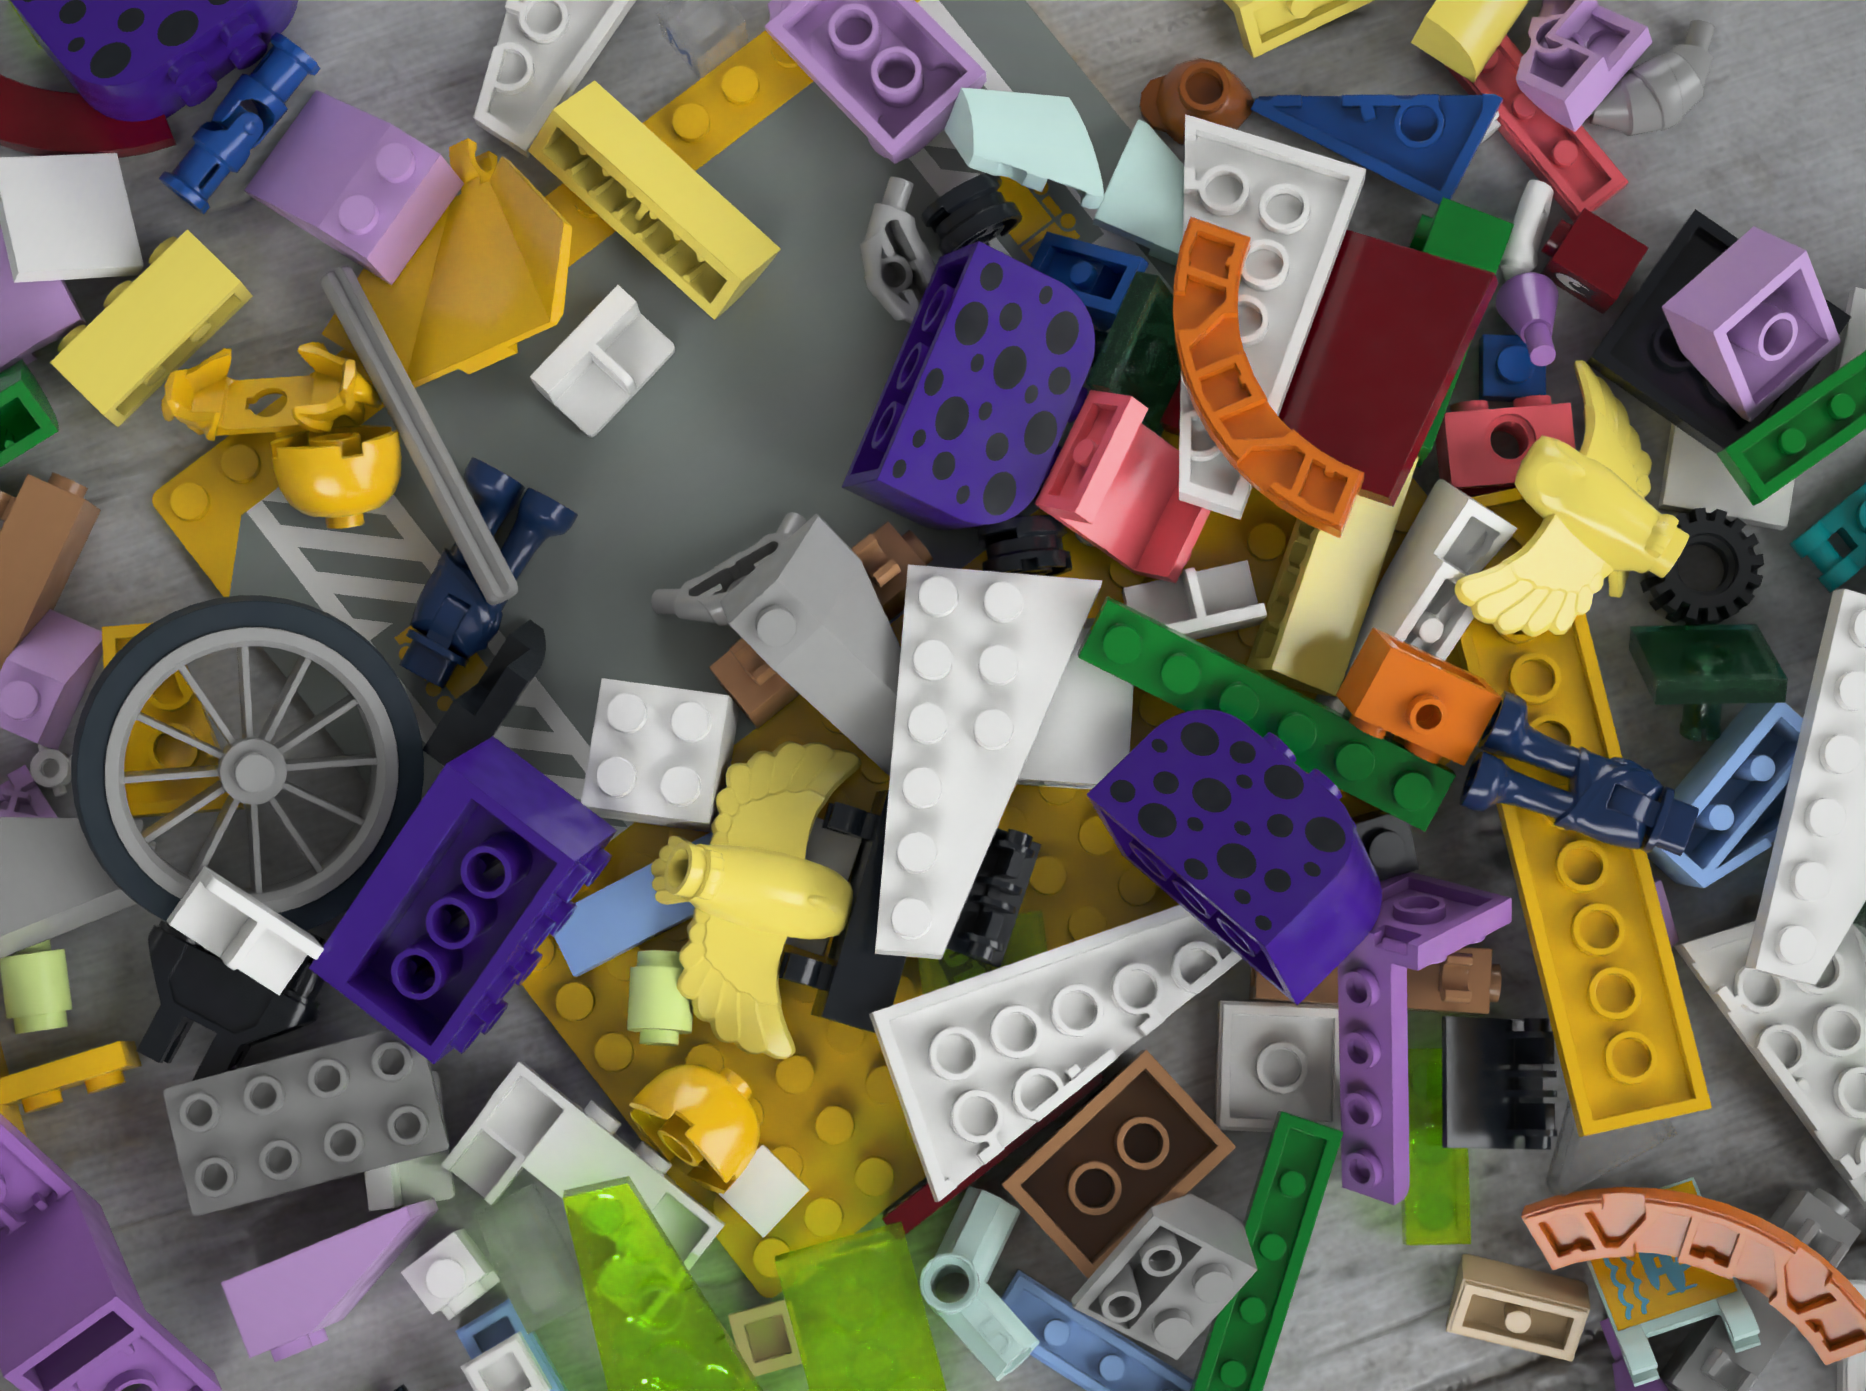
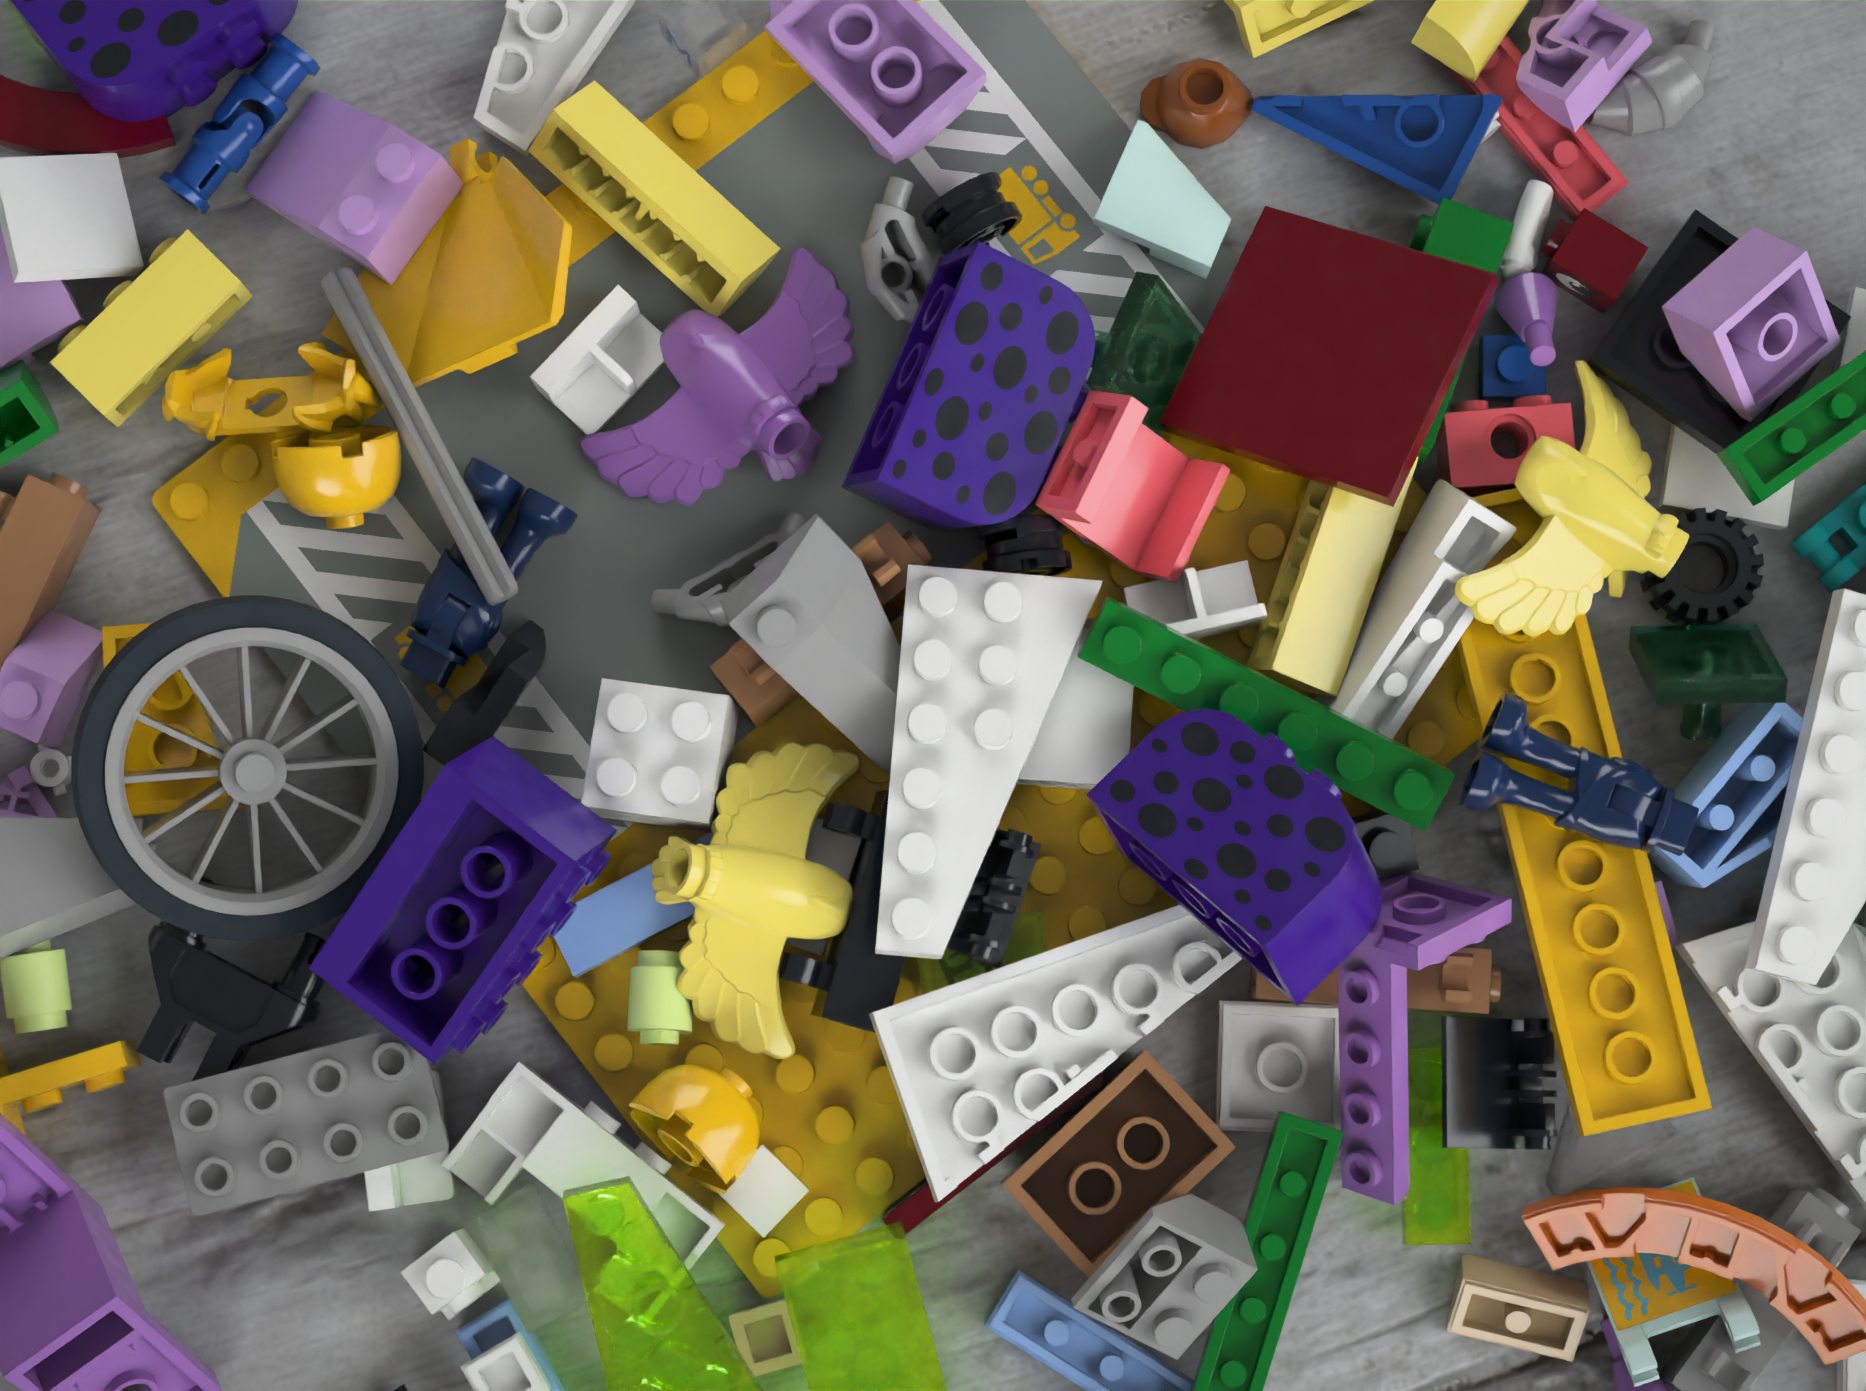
white panel [166,866,324,995] -> none
lavender slope [221,1198,439,1362] -> none
light aqua piece [920,1186,1039,1381] -> none
light aqua slope [944,87,1105,209] -> none
blue slope [1030,232,1149,332] -> none
orange tile [1173,216,1365,538] -> none
white wing [1179,114,1366,520] -> none
orange brick [1336,627,1502,766] -> none
none -> medium lavender animal [580,248,855,505]

